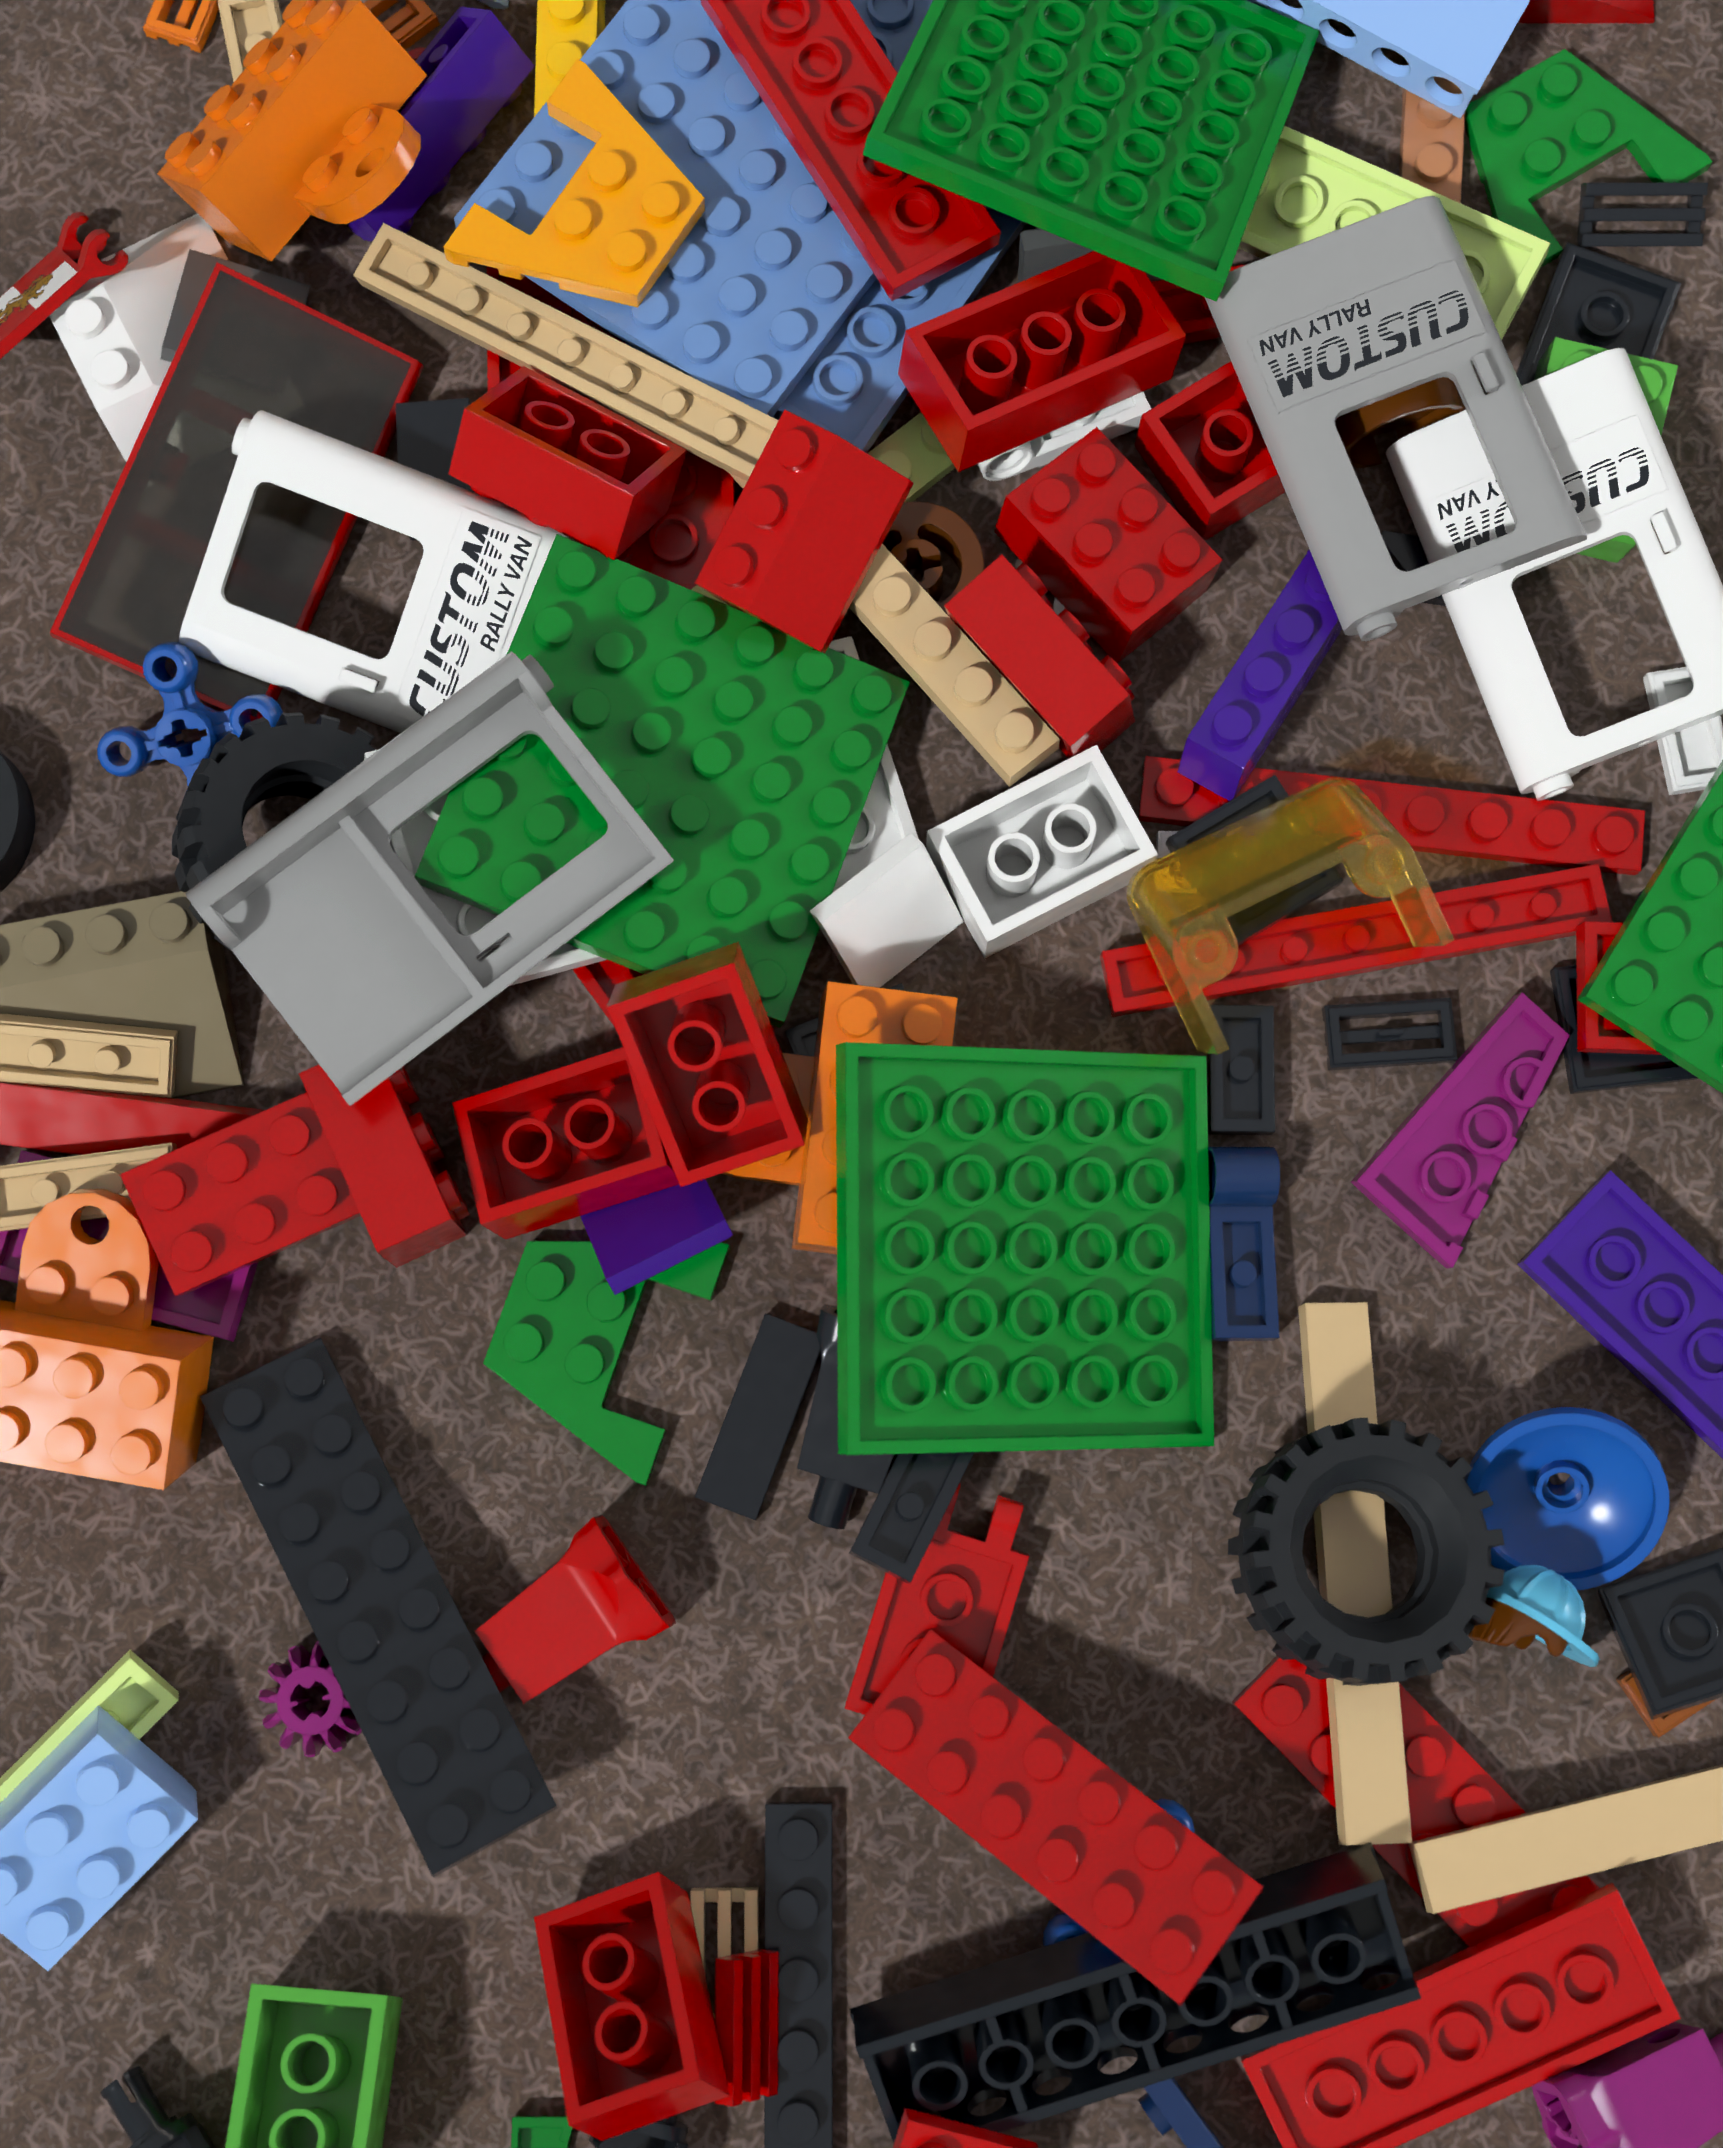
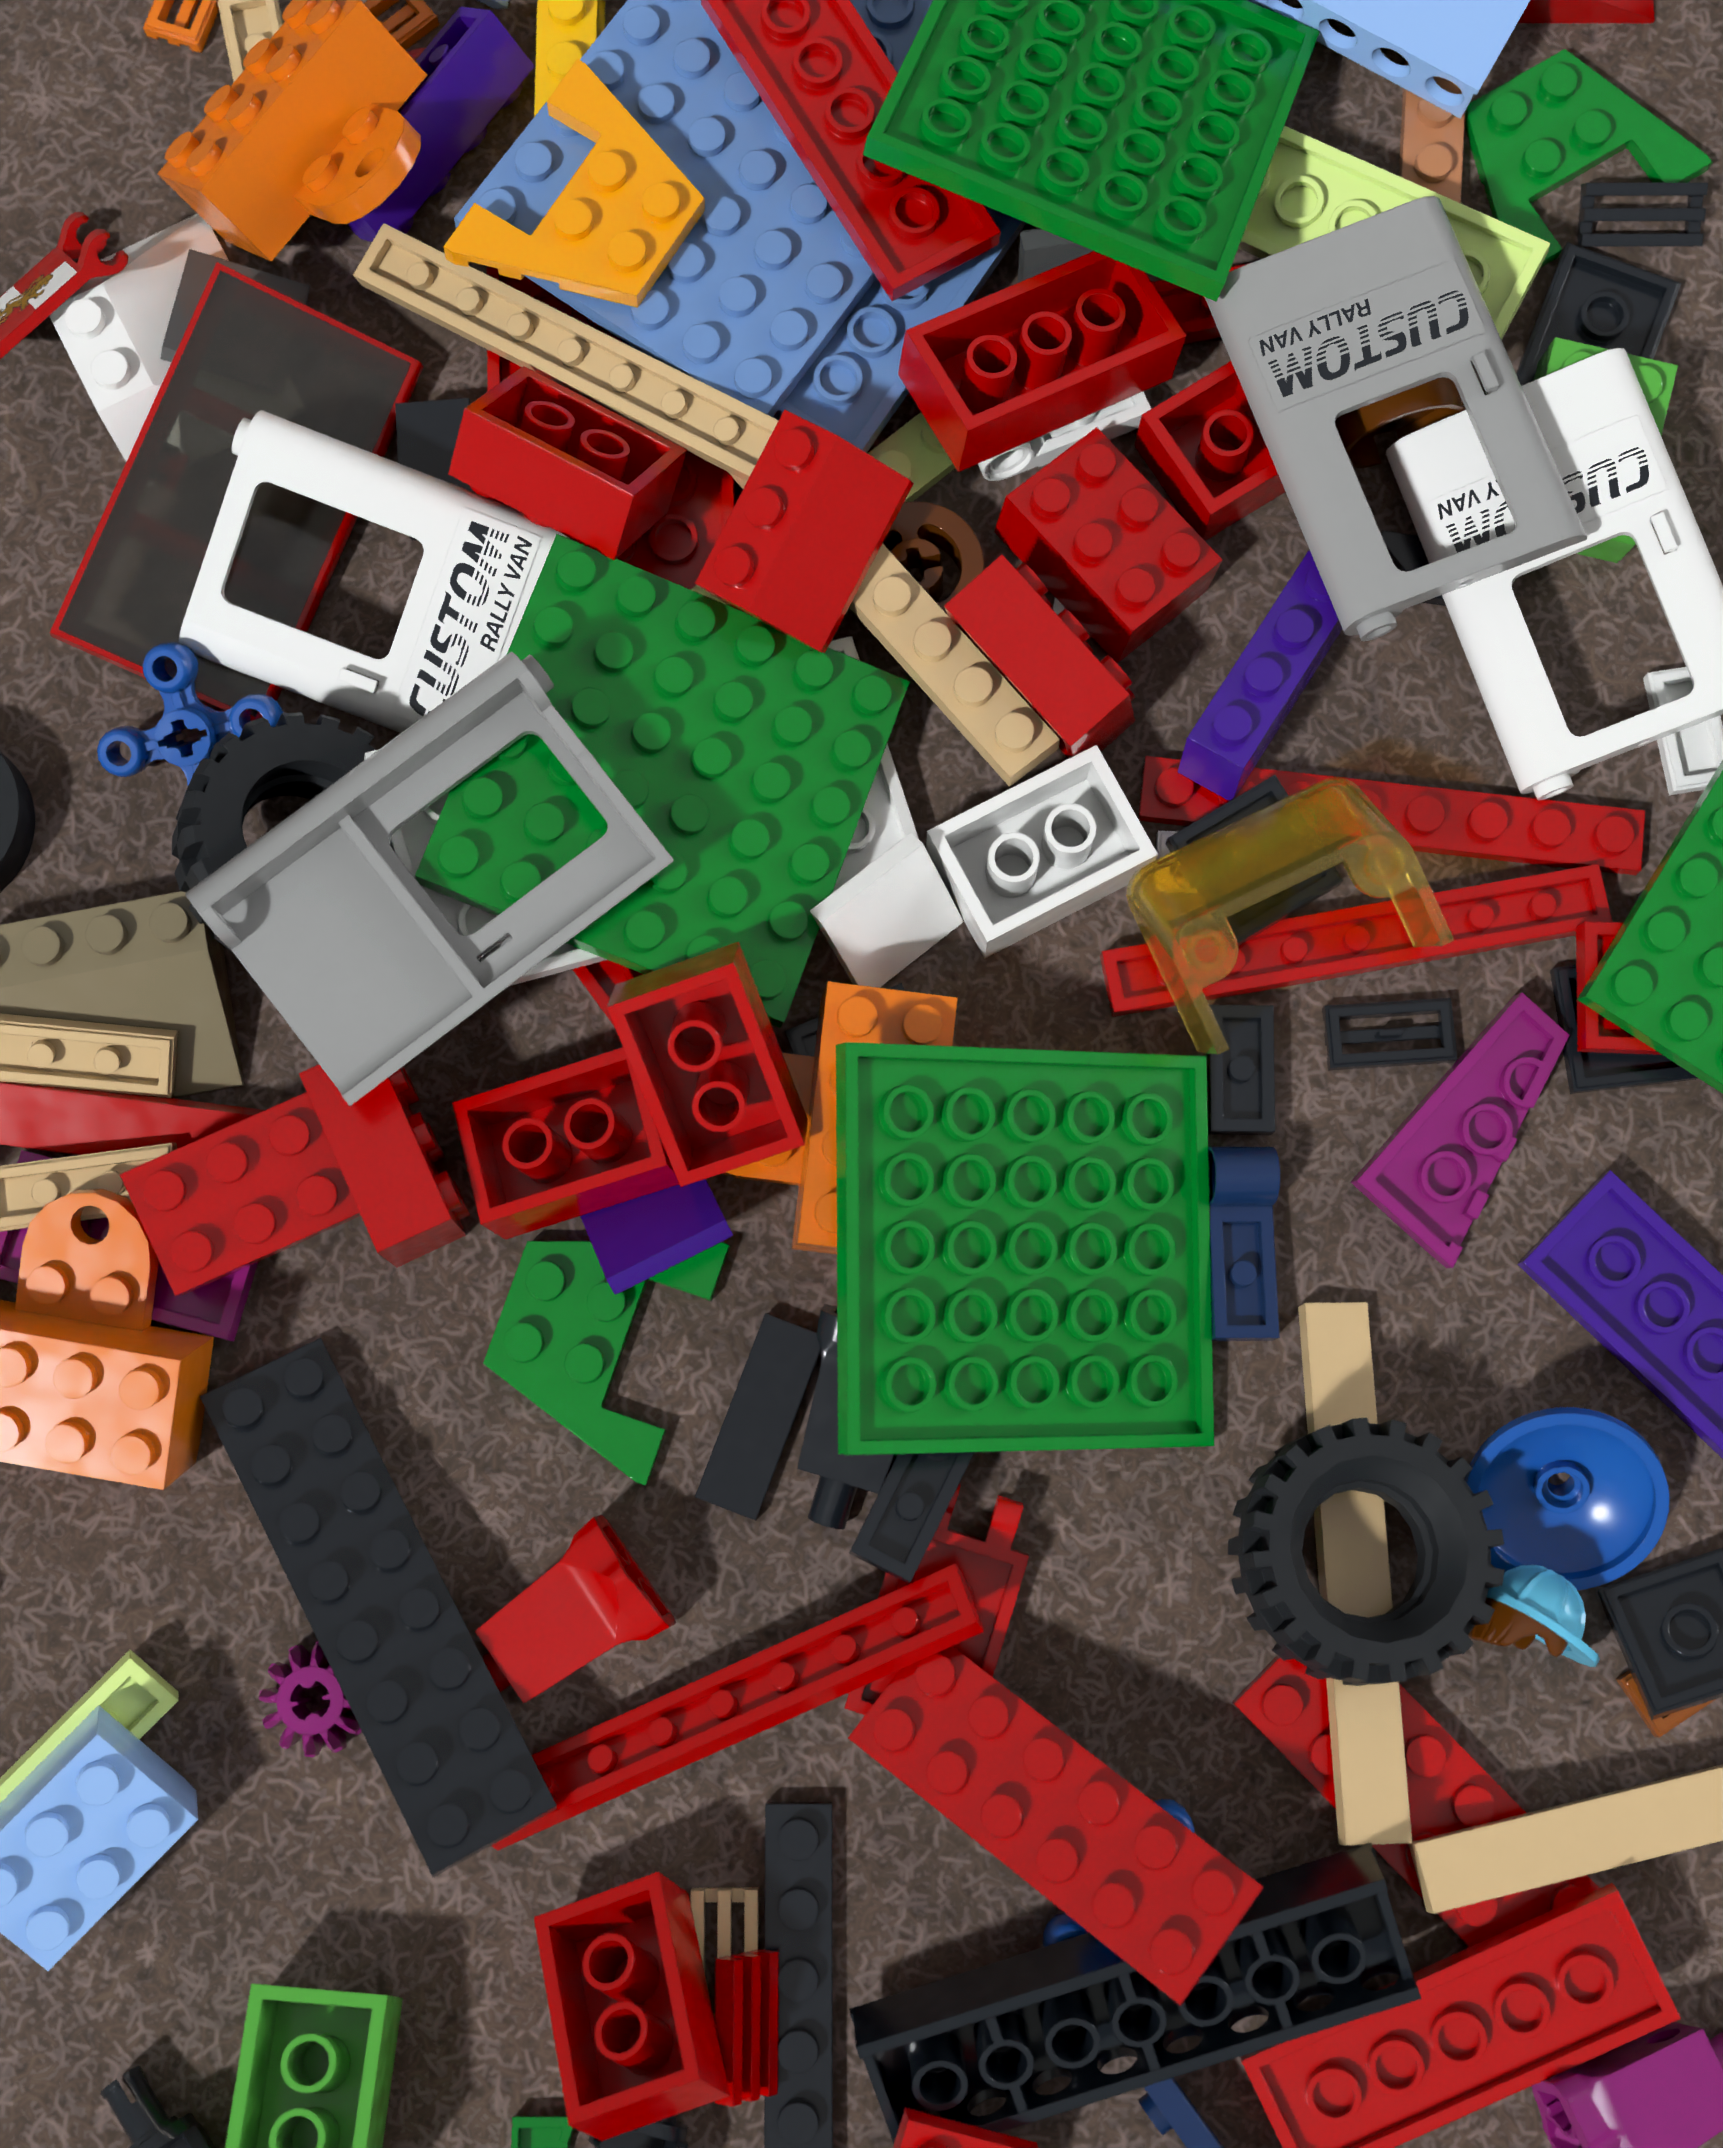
none -> red plate [491,1564,984,1850]

